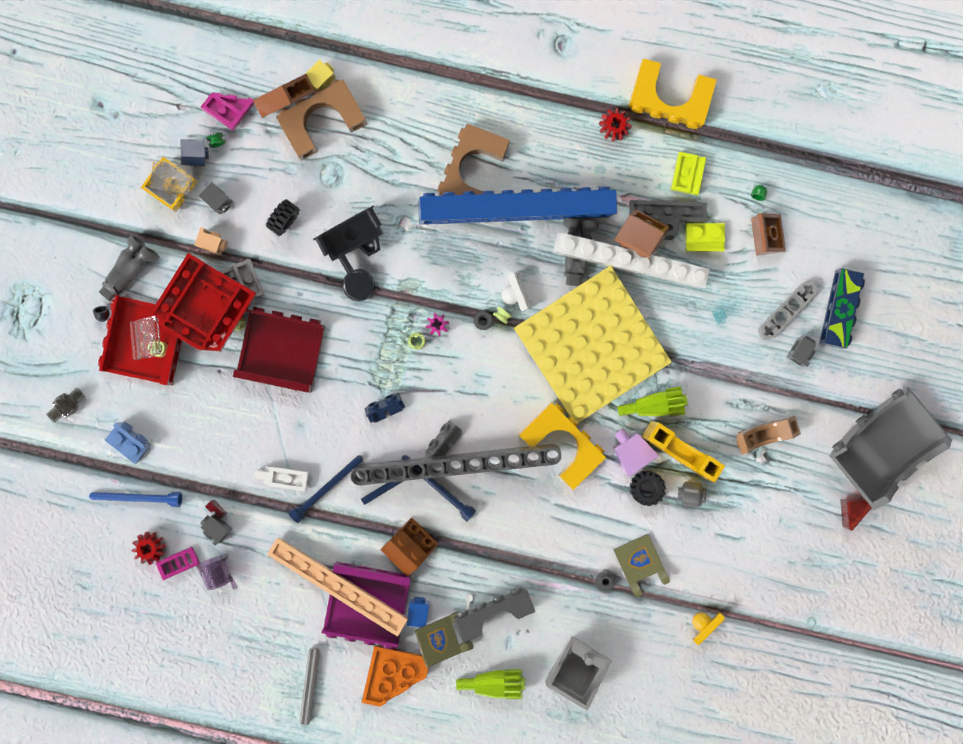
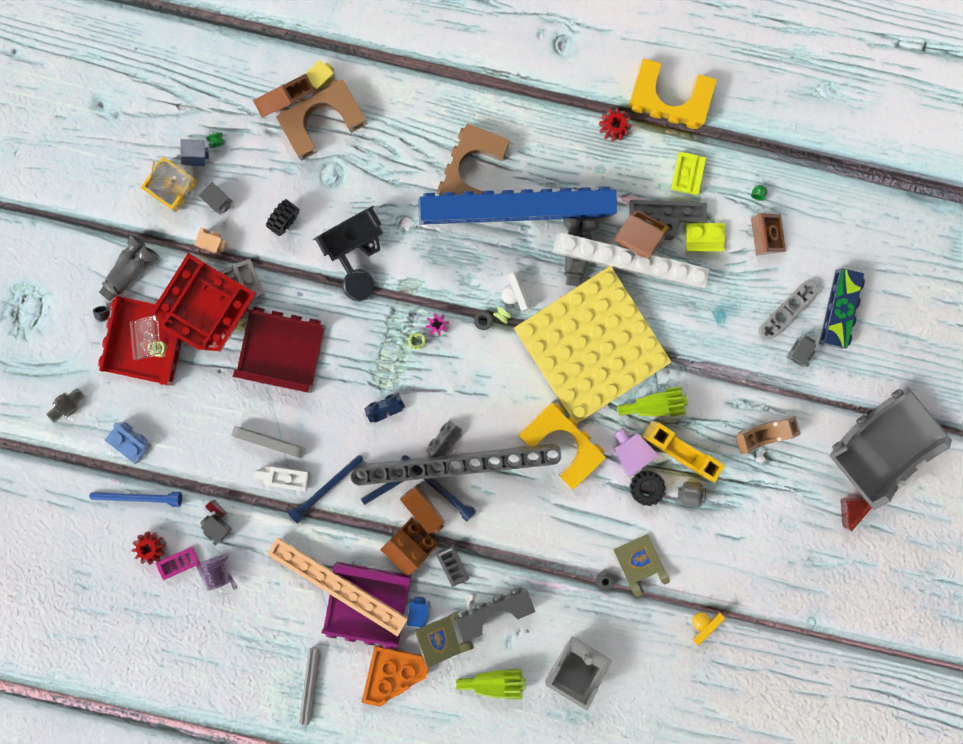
dark pink wing [201,92,254,131] -> none
none -> light grey beam [231,426,305,458]
none -> dark orange slope [400,484,445,534]
none -> flat silver slope [436,544,470,587]

